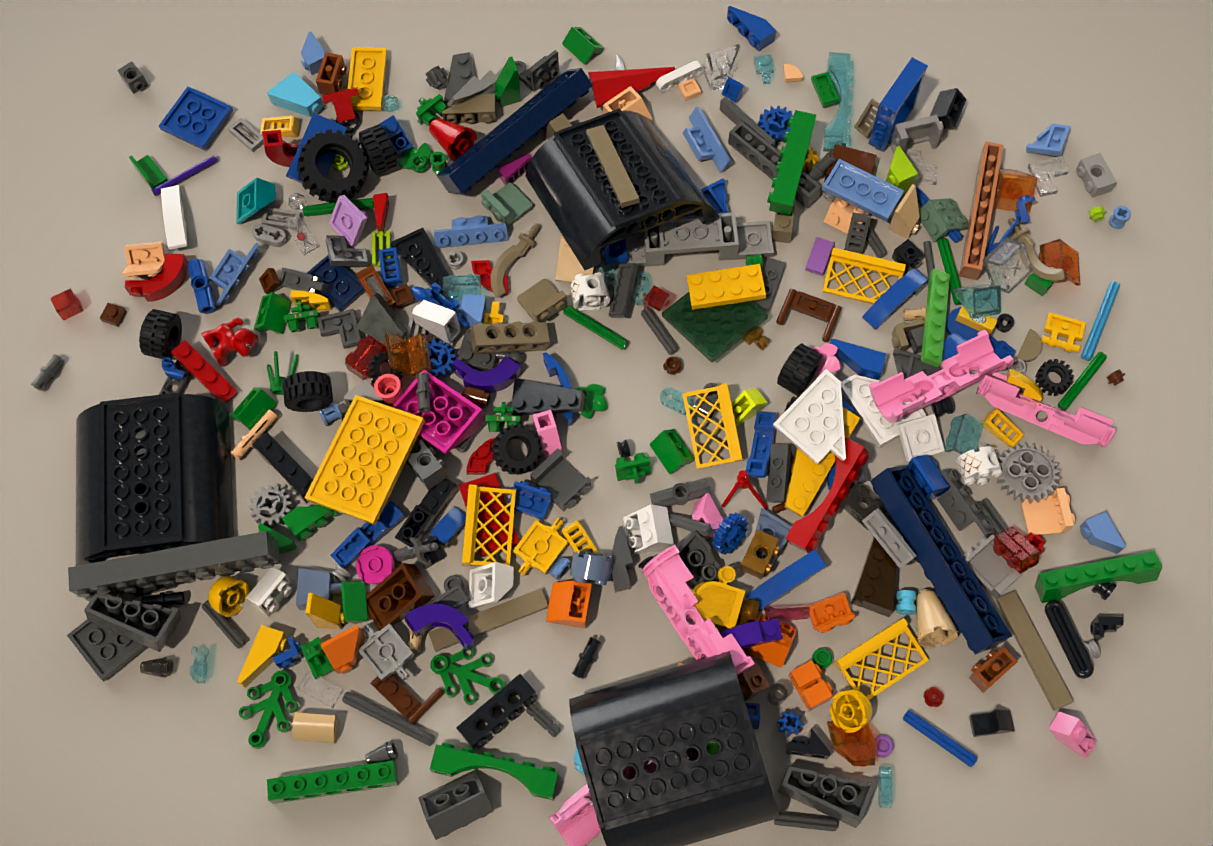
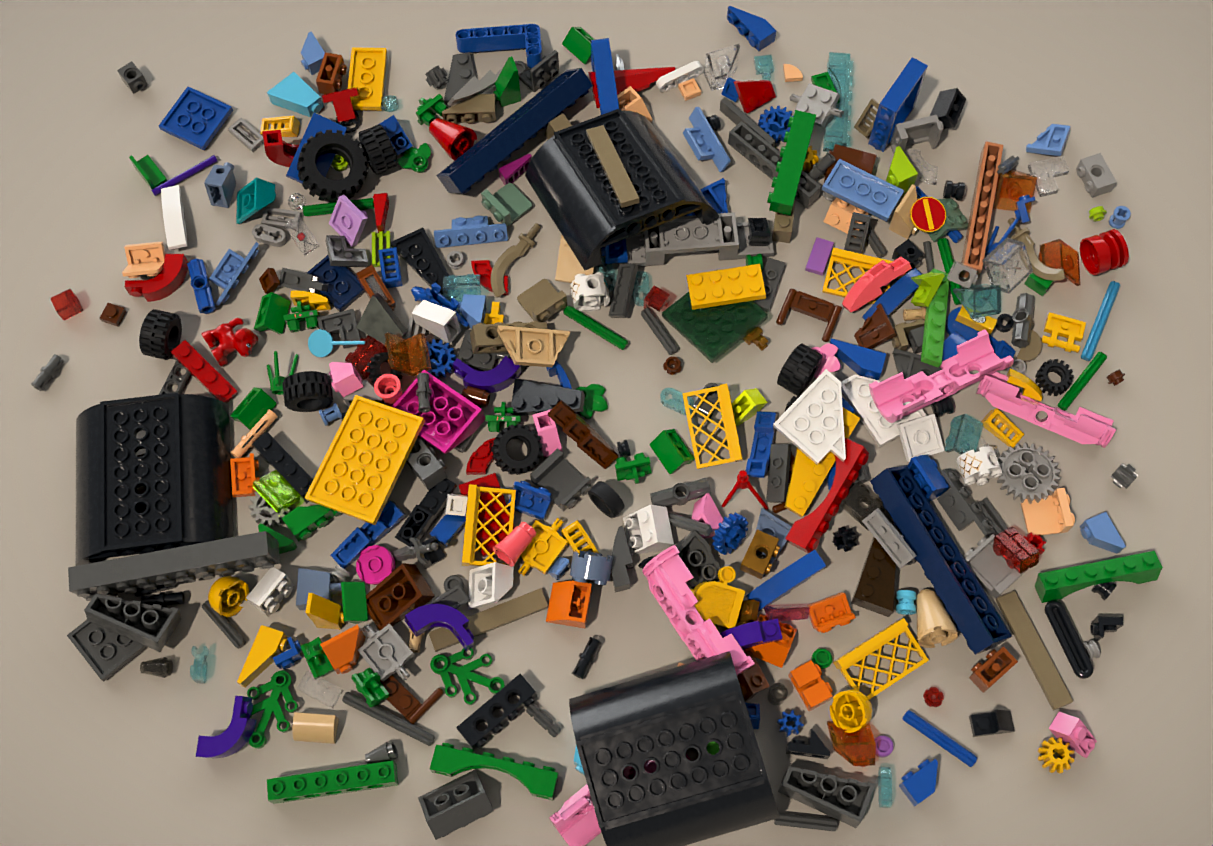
blue arm [161,357,186,380] -> none
reddish brown plate [390,284,415,309] -> none
green bush [430,151,447,174] -> none
none -> dark purple arch [196,696,257,758]
none -> sand blue torso [204,162,236,208]
none -> orange bracket [230,453,260,497]
none -> clear neon green plate [252,470,301,513]
none -> medium azure piece [308,329,366,357]
none -> bright pink slope [329,362,363,397]
none -> green hips [352,668,389,707]
none -> white tile [445,493,468,516]
none -> blue beam [455,24,542,69]
none -> coral plant [493,522,536,567]
none -> tan wing [497,325,570,367]
none -> reddish brown slope [548,400,618,469]
none -> black tyre [588,481,625,518]
none -> blue beam [591,38,619,115]
none -> black bush [706,115,721,131]
none -> red wing [734,80,776,113]
none -> black slope [748,218,770,246]
none -> light grey plate [790,84,844,127]
none -> black gear [832,526,858,552]
none -> coral slope [842,257,912,313]
none -> reddish brown wing [854,303,897,349]
none -> blue slope [899,759,938,807]
none -> red piece [910,197,946,233]
none -> lime slope [911,272,945,307]
none -> black wheel [943,180,965,201]
none -> light grey brick [947,260,978,288]
none -> dark grey axle [997,155,1019,175]
none -> dark grey piece [1011,293,1035,348]
none -> yellow gear [1037,737,1074,774]
none -> red wheel [1079,229,1129,275]
none -> dark grey gear [1111,463,1138,489]

